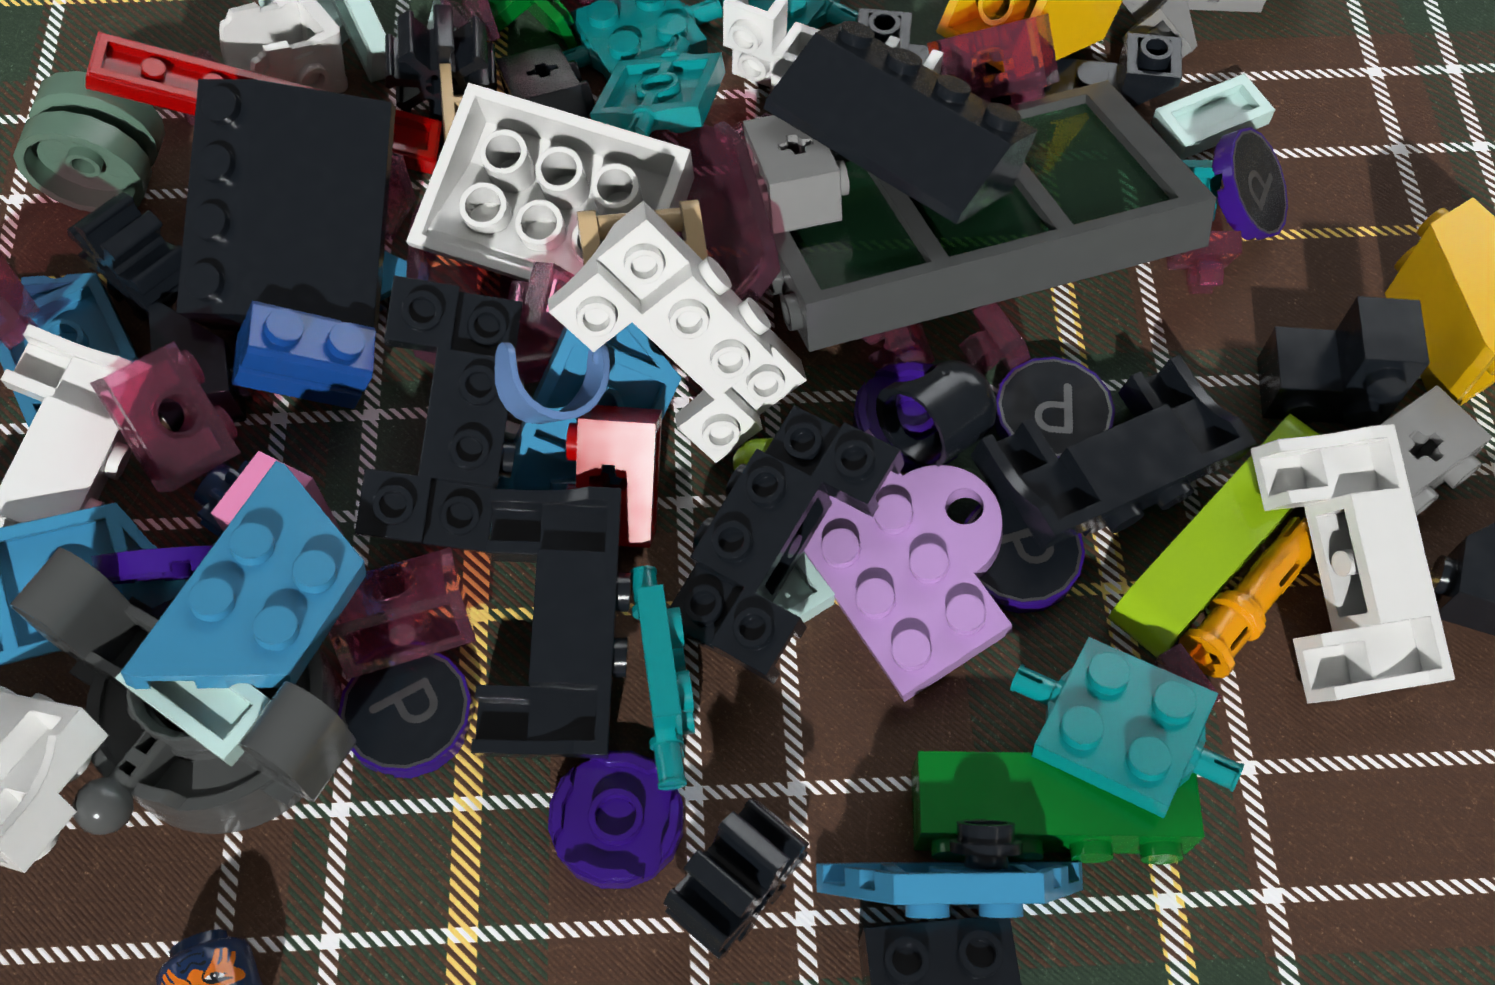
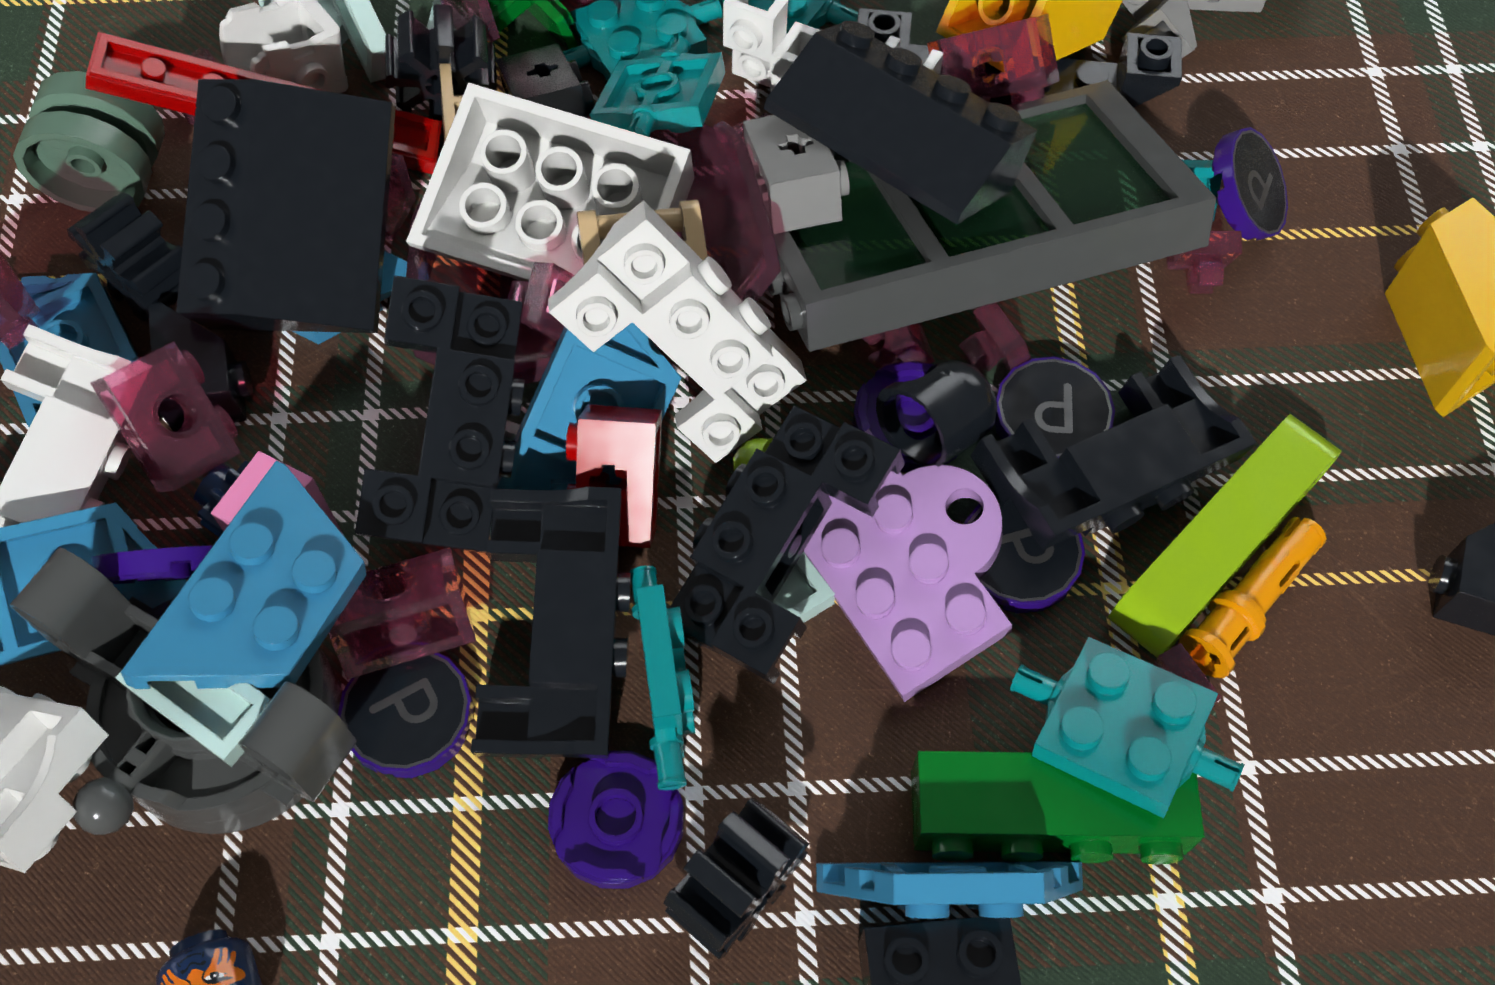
blue brick [232,300,376,409] -> none
medium blue helmet [494,343,610,424] -> none
black plate [950,820,1023,870] -> none
light aqua tile [1151,73,1275,160] -> none
white bracket [1251,424,1455,704] -> none
black brick [1257,296,1429,429] -> none
light grey brick [1381,385,1492,516] -> none

